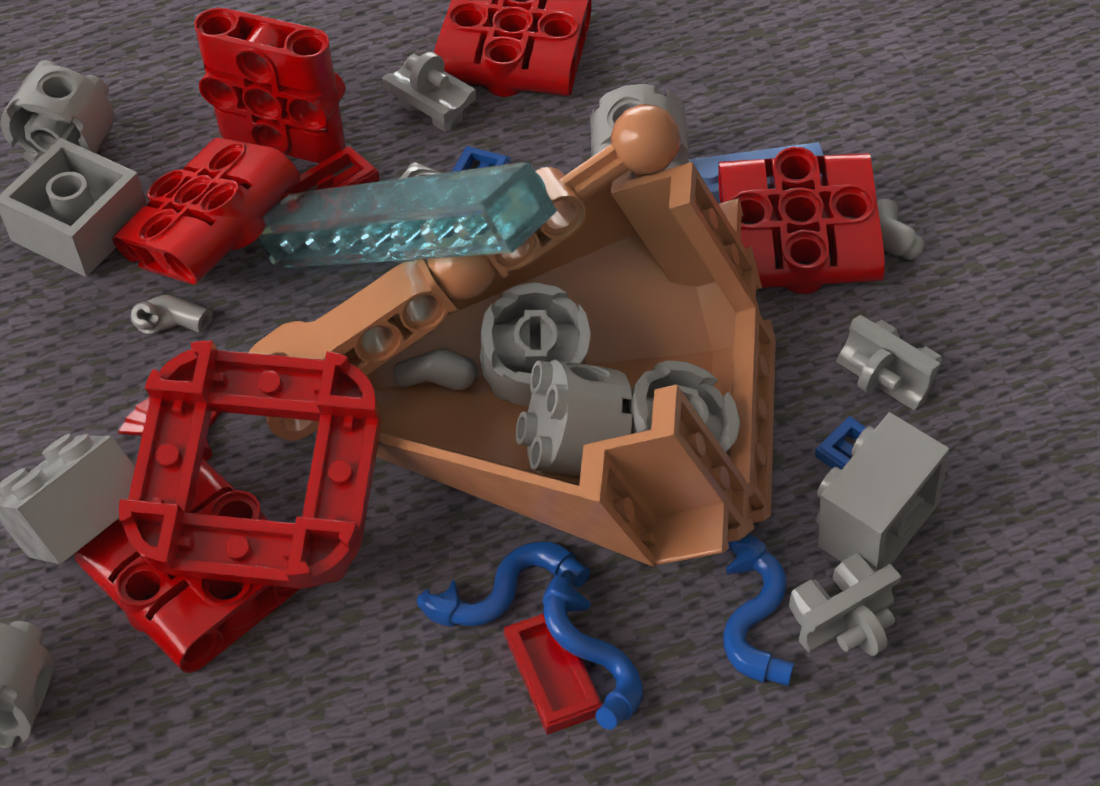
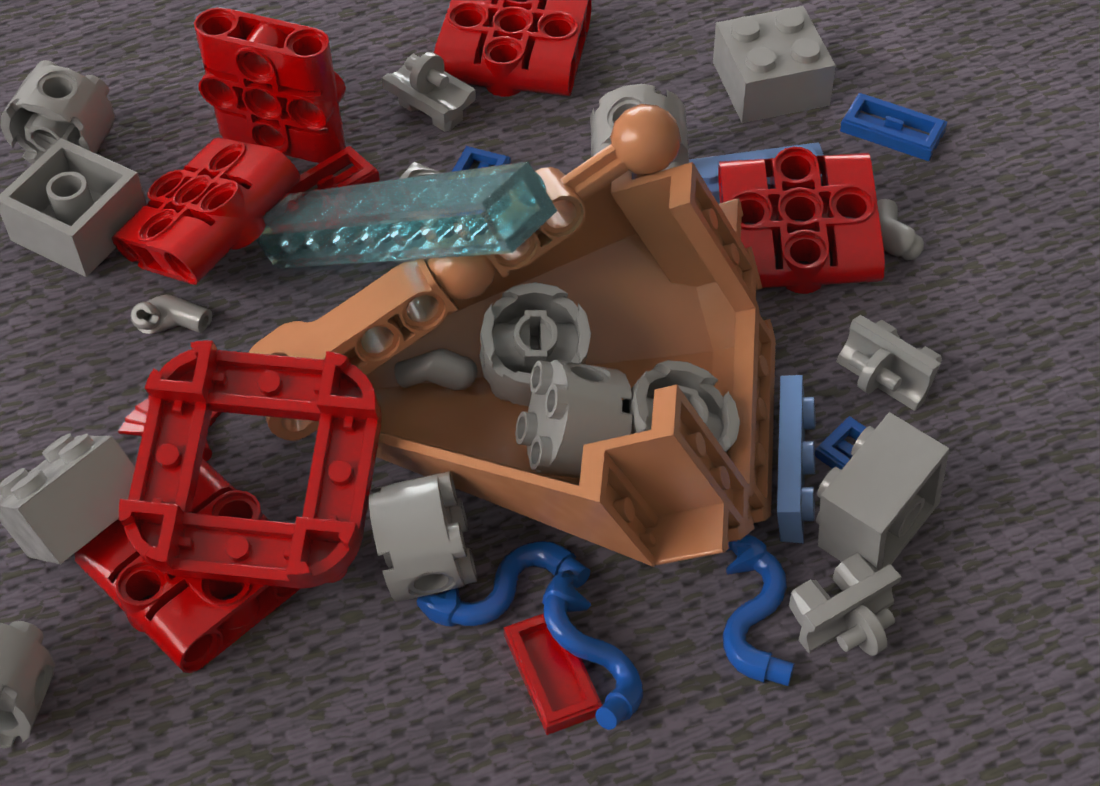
none -> light grey brick [369,471,477,602]
none -> light grey brick [713,6,836,123]
none -> medium blue plate [777,375,816,543]
none -> blue tile [840,93,948,161]

